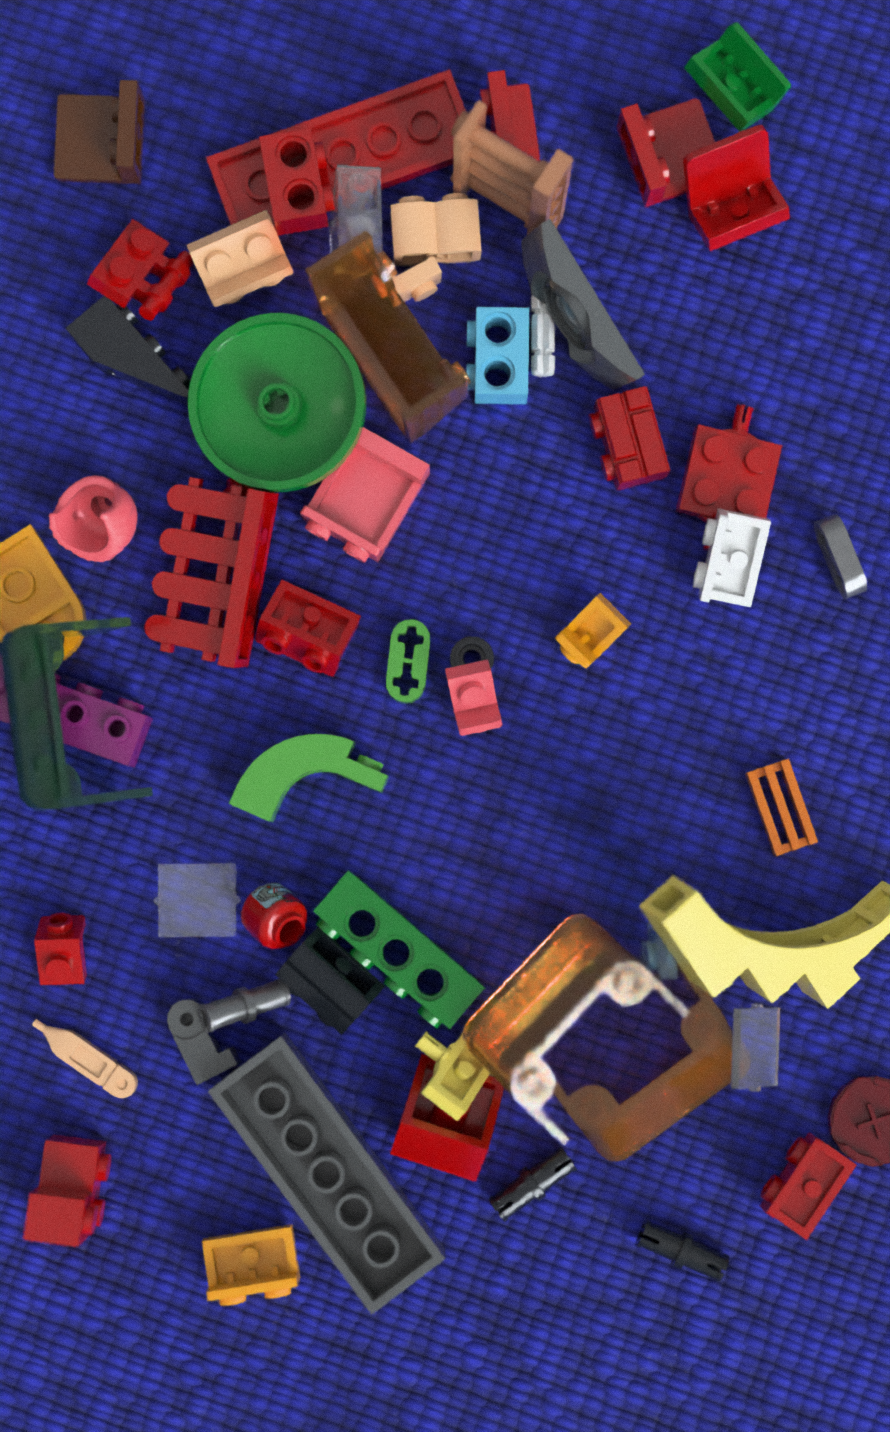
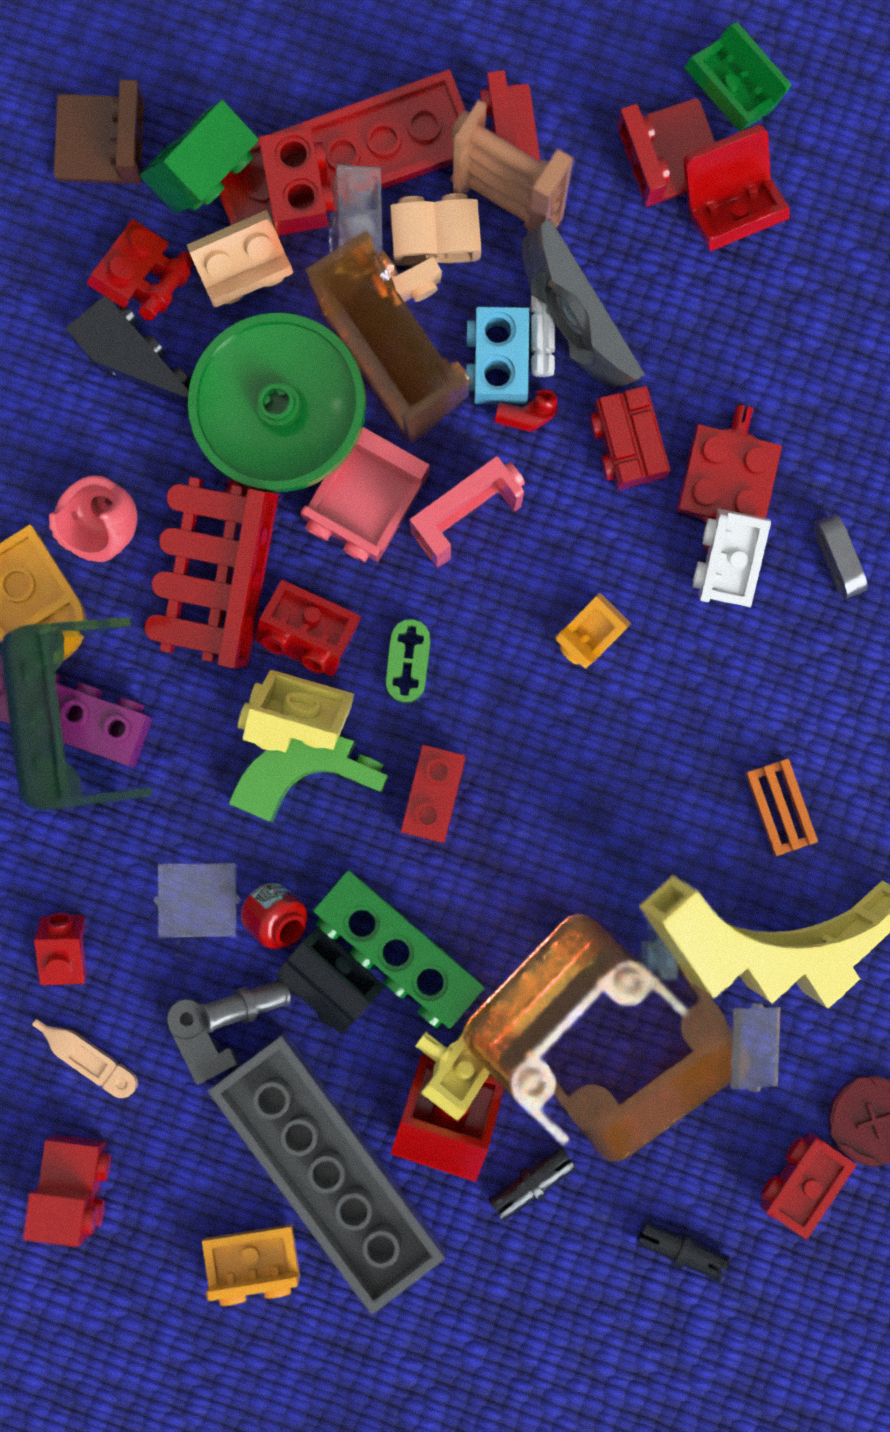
coral bracket [445,659,503,736] -> none
black plate [450,636,494,669] -> none
none -> green brick [139,100,259,214]
none -> light yellow plate [238,669,355,752]
none -> red brick [401,745,466,843]
none -> coral panel [410,456,525,568]
none -> red arm [494,389,558,432]

